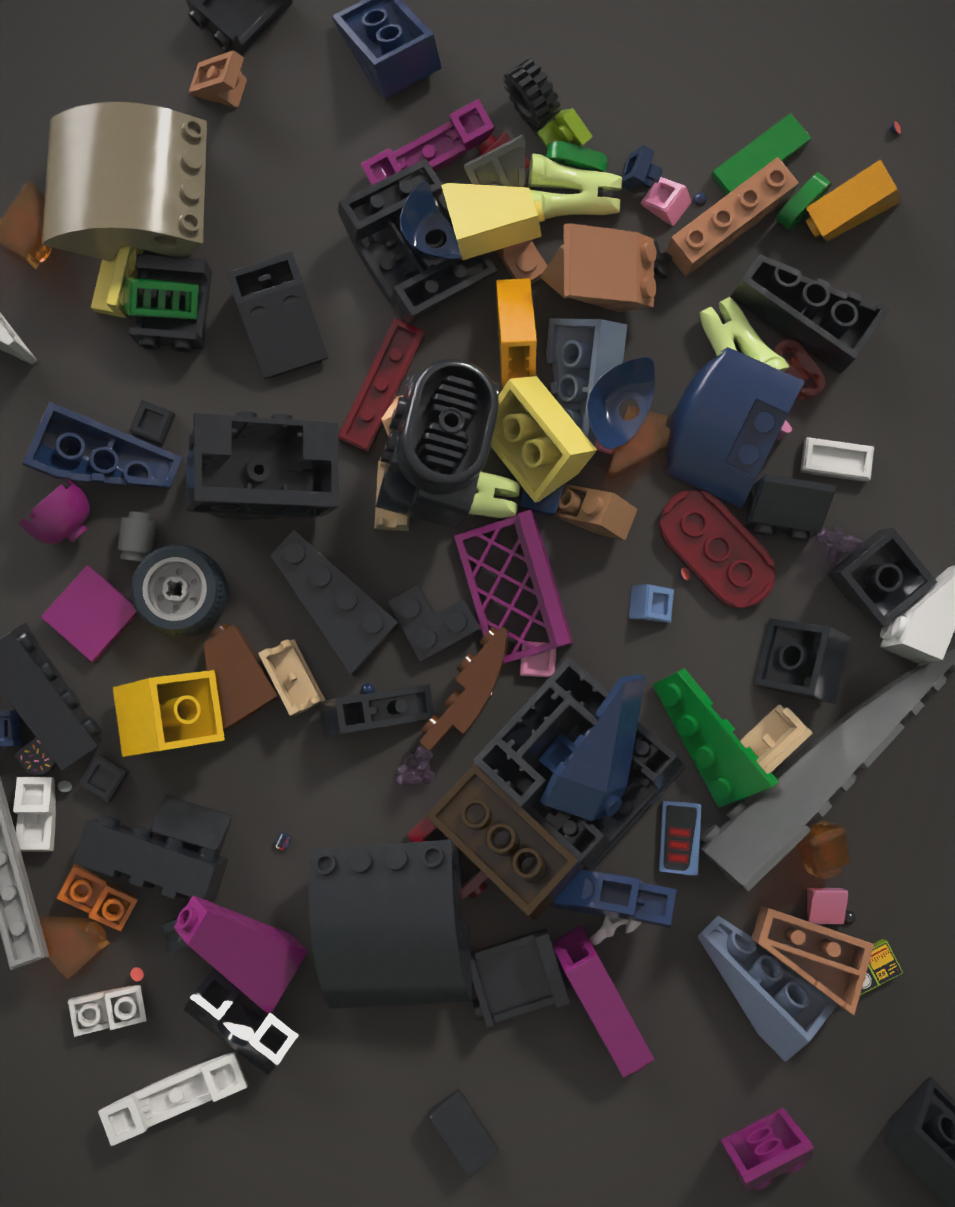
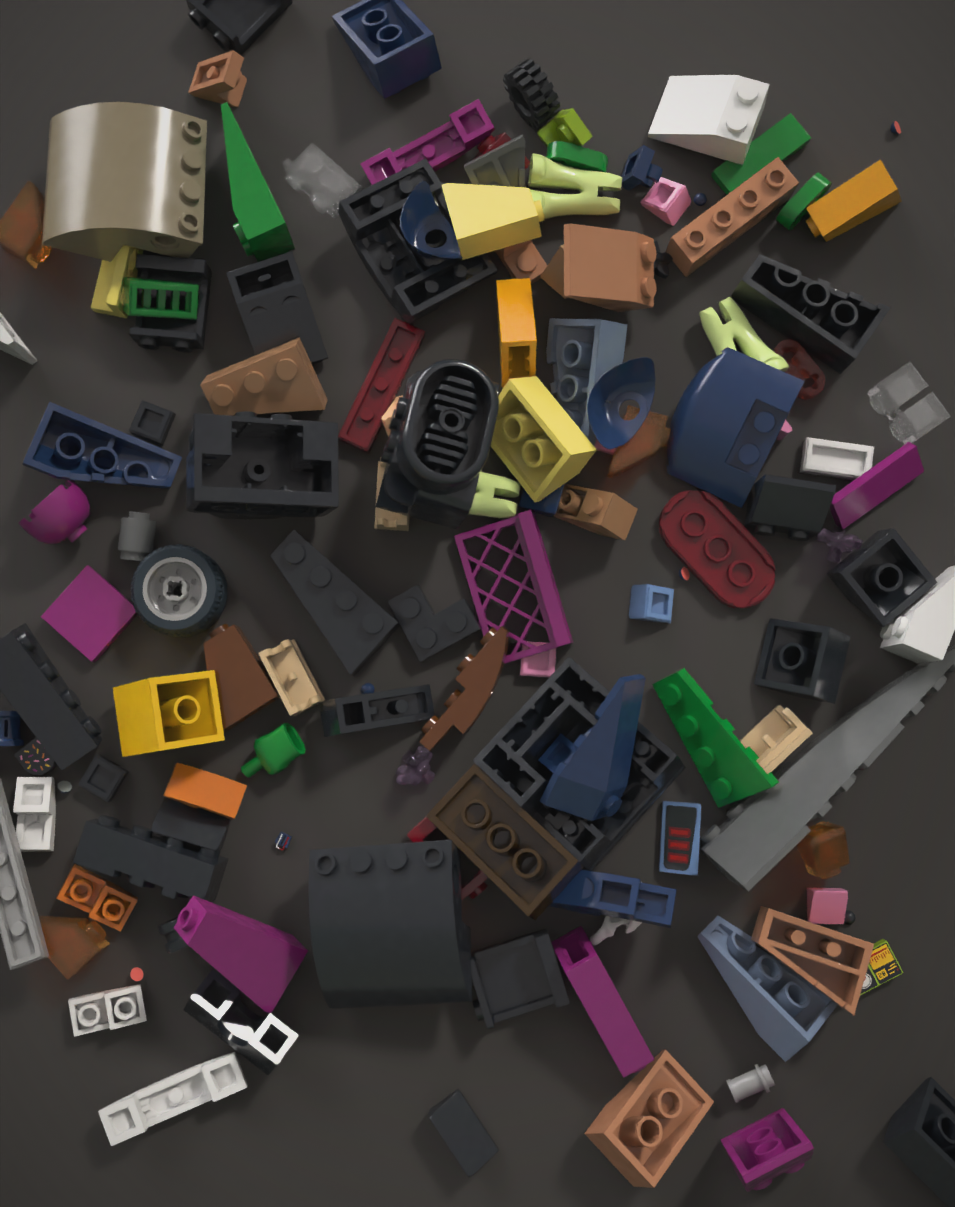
none -> orange slope [163,763,247,820]
none -> medium nougat wedge [200,337,328,416]
none -> green slope [221,102,295,262]
none -> green piece [241,723,306,778]
none -> clear bracket [283,142,362,219]
none -> nougat slope [584,1049,714,1188]
none -> white slope [648,75,770,165]
none -> light grey pin [726,1064,775,1103]
none -> magenta tile [830,442,924,529]
none -> clear piece [867,361,951,444]

